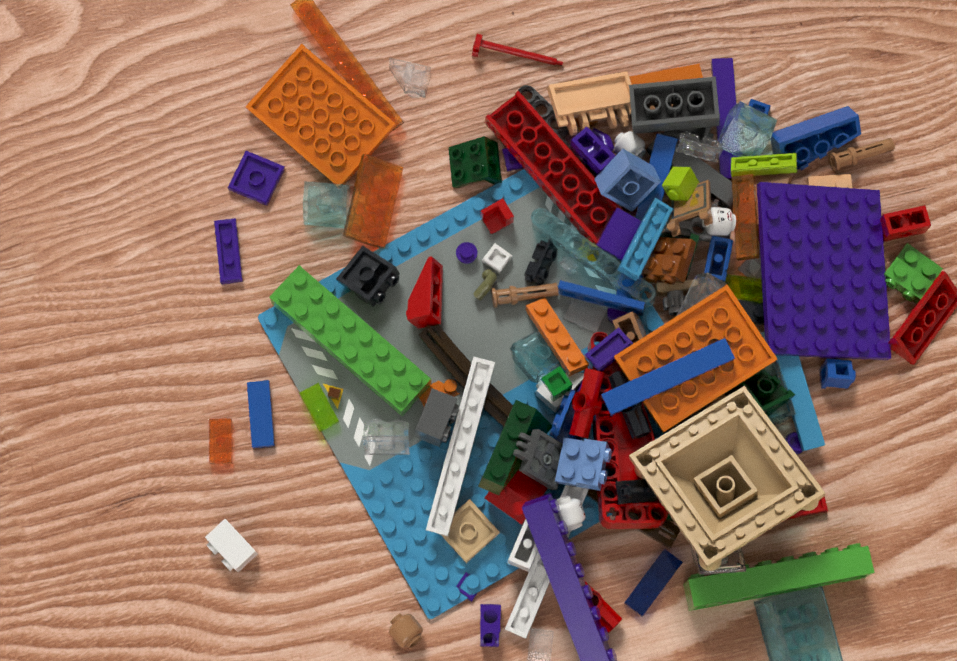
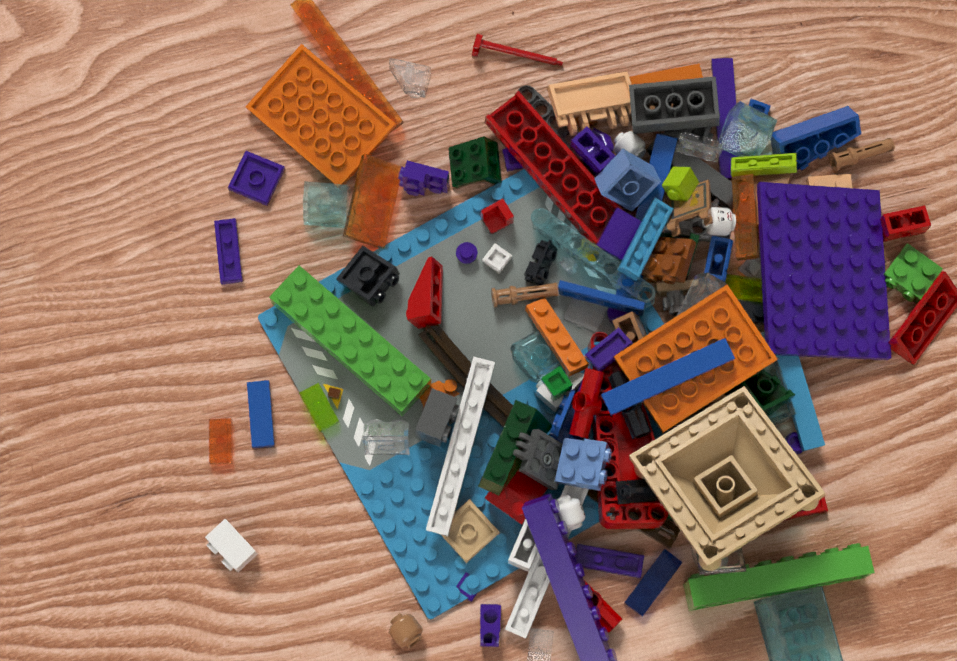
olive arm [473,269,497,301] -> none
blue brick [819,358,856,389] -> none
none -> dark purple plate [398,160,450,196]
none -> dark purple tile [575,544,644,578]

